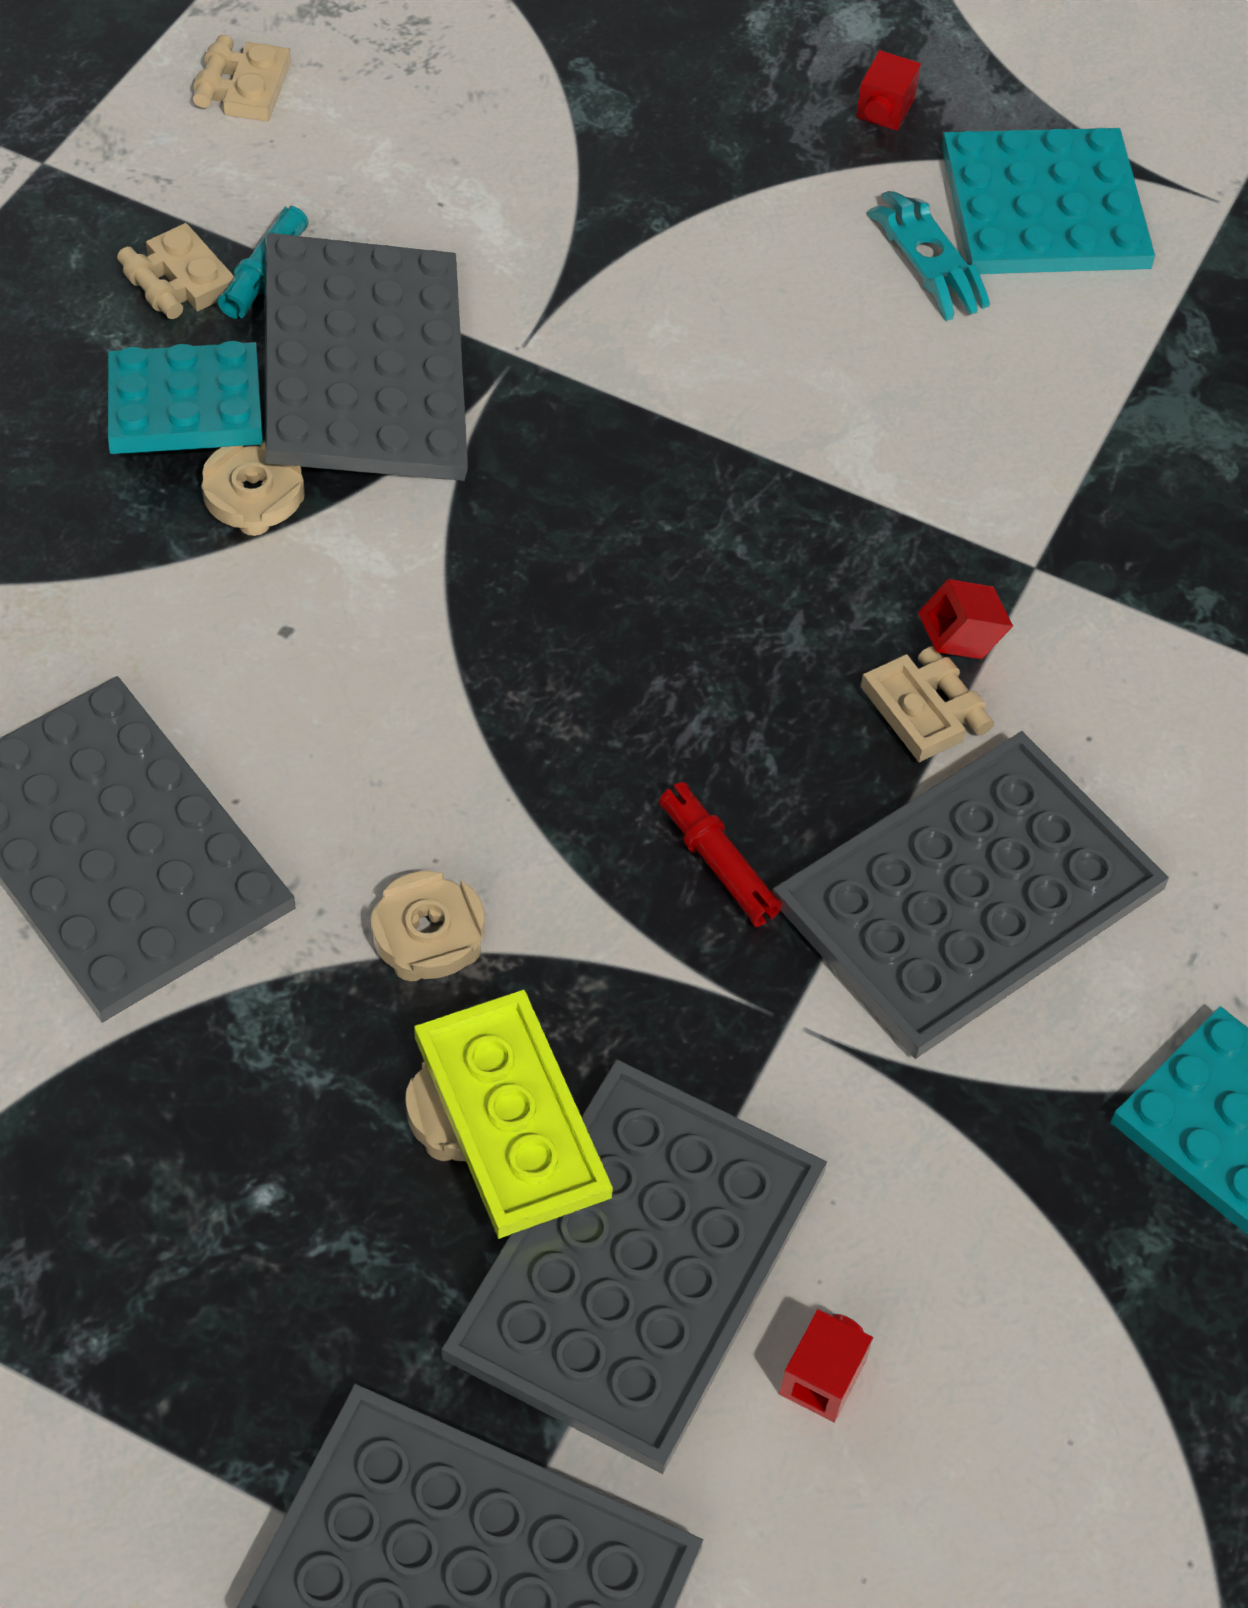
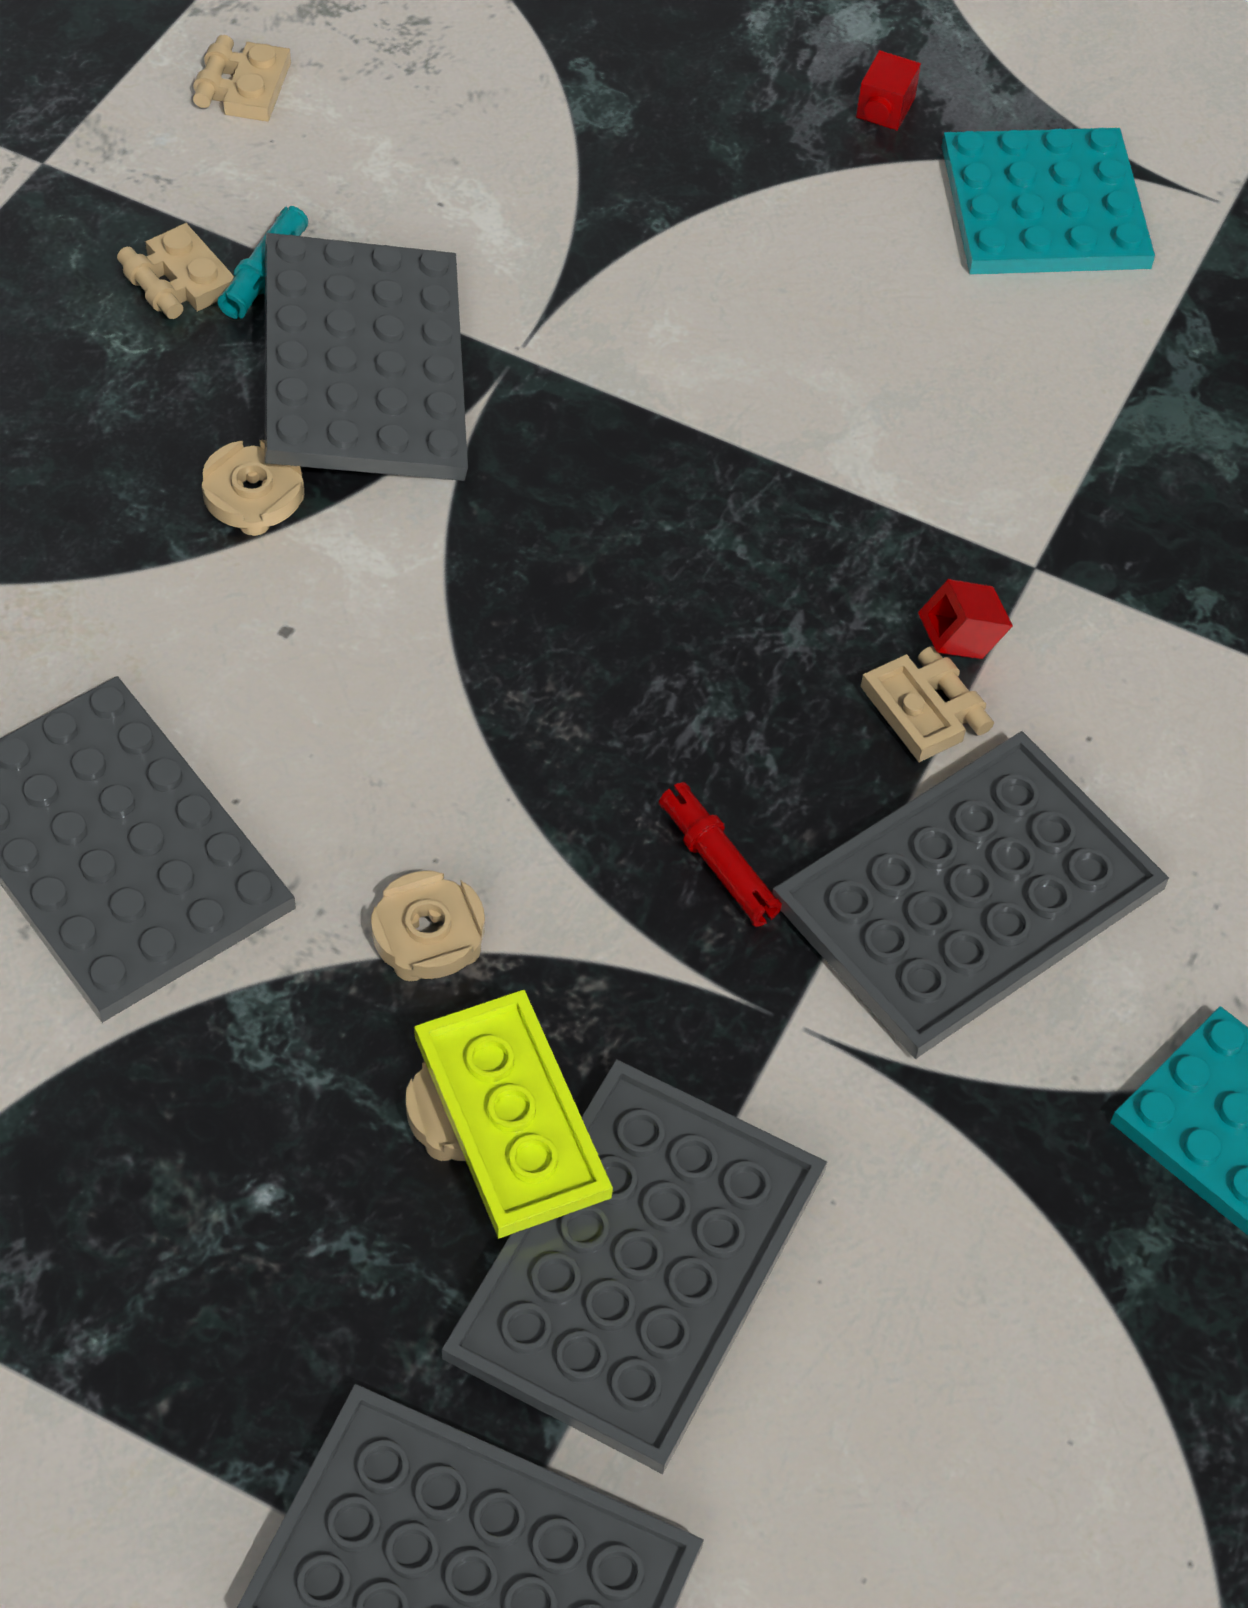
teal plate [108,341,263,454] -> none
red brick [779,1309,874,1423] -> none
teal piece [867,191,990,321] -> none

